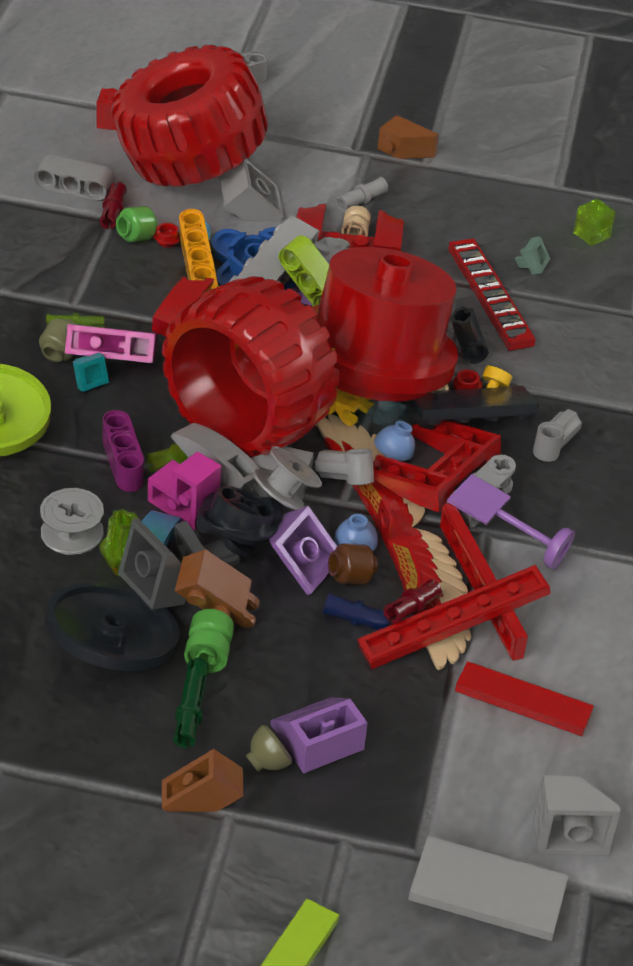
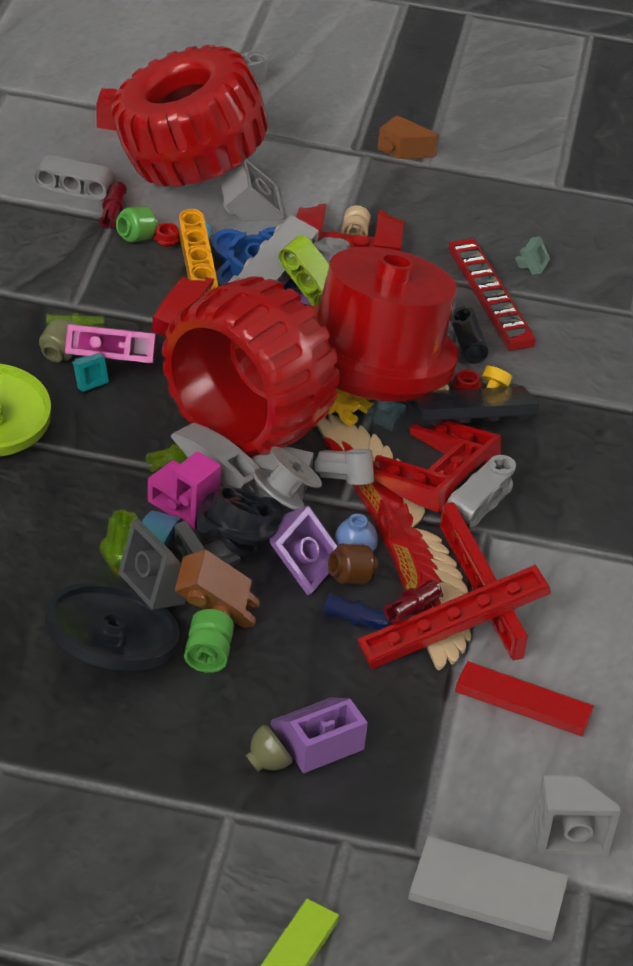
light grey piece [40,488,104,555] -> none
magenta beam [103,410,144,492] -> none
dark orange slope [162,749,243,812] -> none
dark green pin [173,658,209,748] -> none
light grey pin [336,177,388,212] -> none
medium blue brick [374,421,415,461] -> none
medium lavender piece [447,474,575,570] -> none
light grey piece [533,409,582,462] -> none
clear neon green brick [573,198,616,246] -> none

